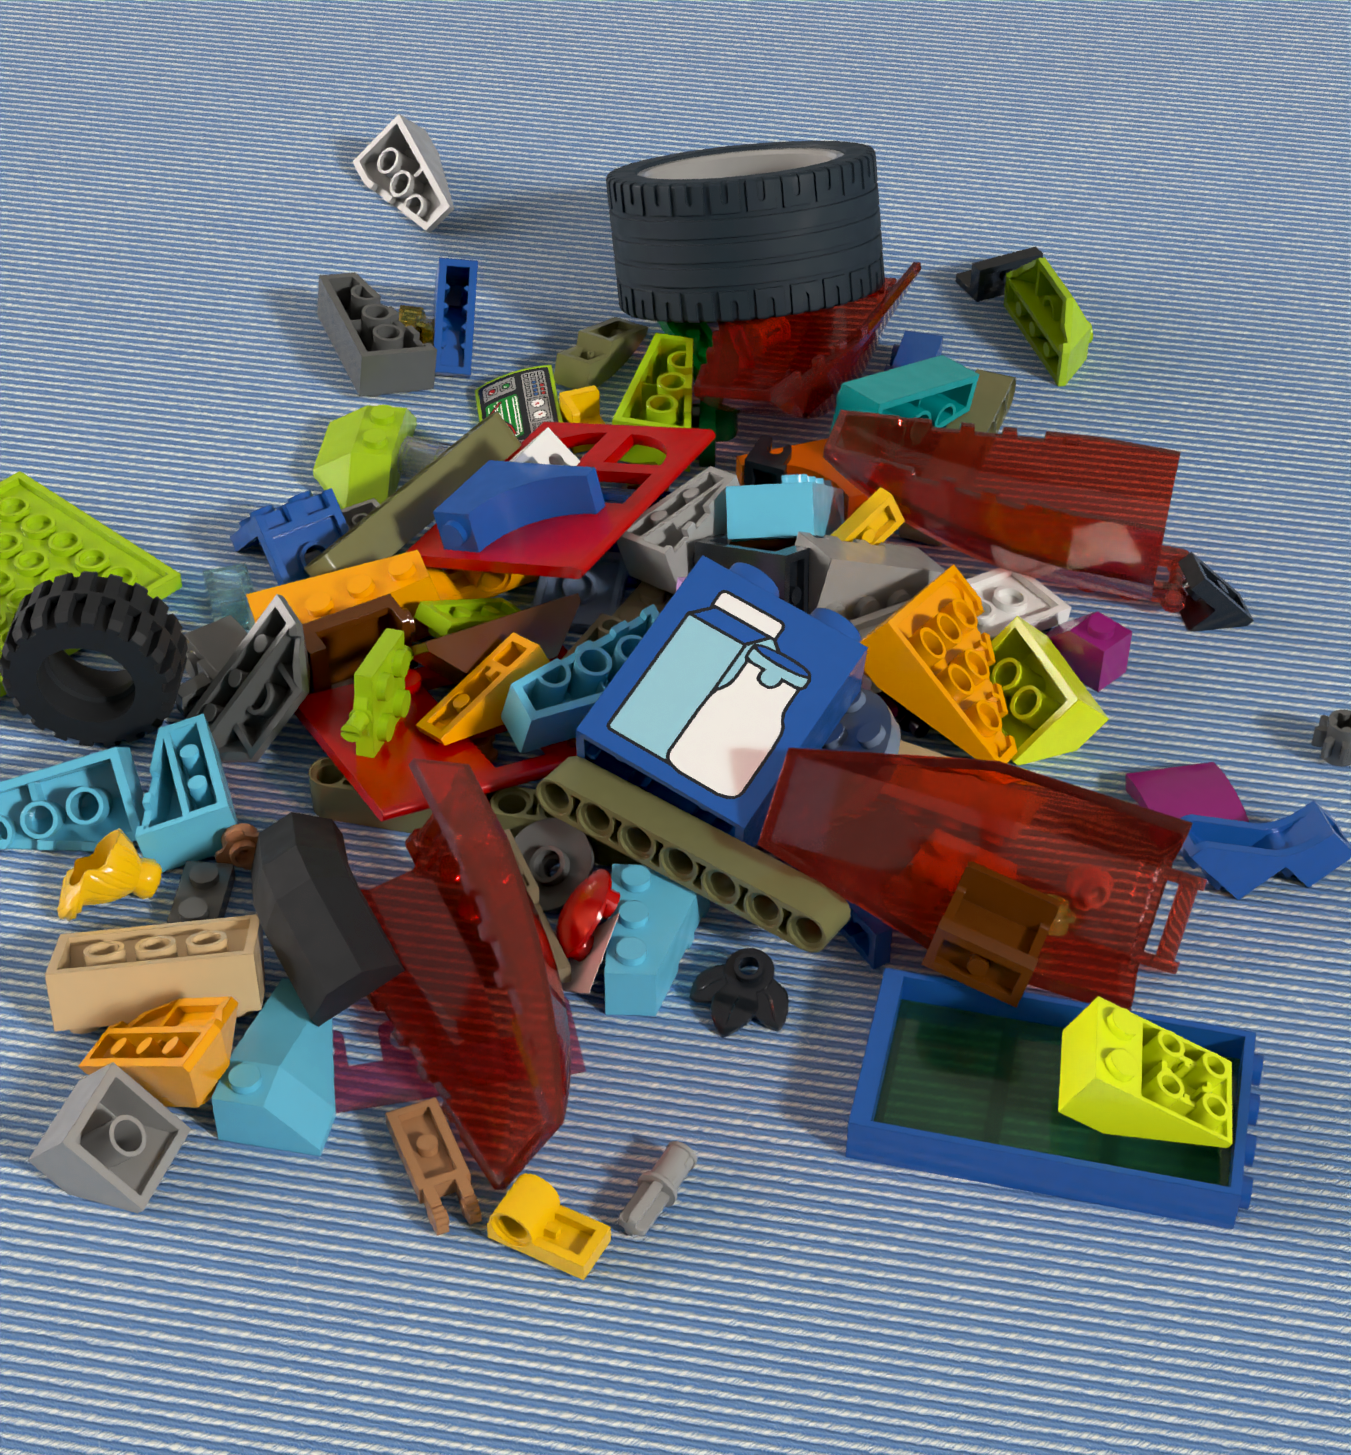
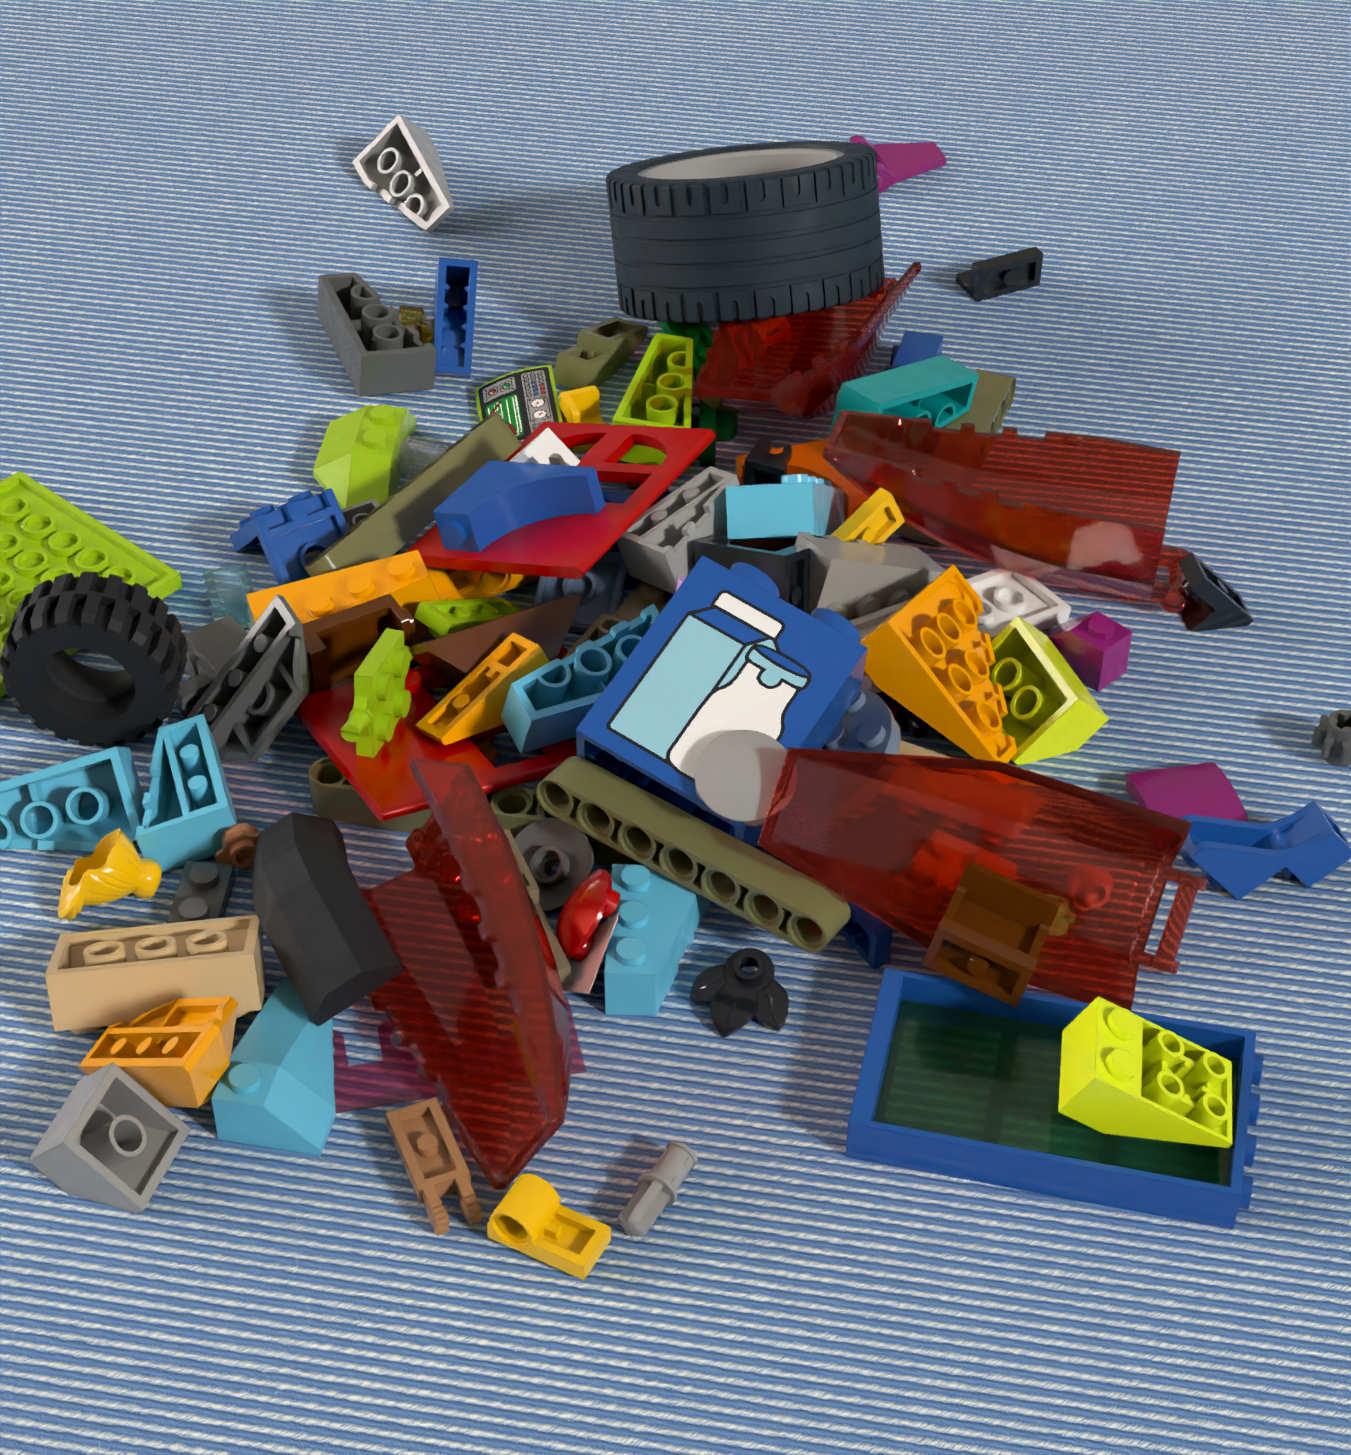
lime wedge [1003,257,1093,387] -> none
none -> light grey dish [695,730,795,826]
none -> magenta flag [850,135,946,193]

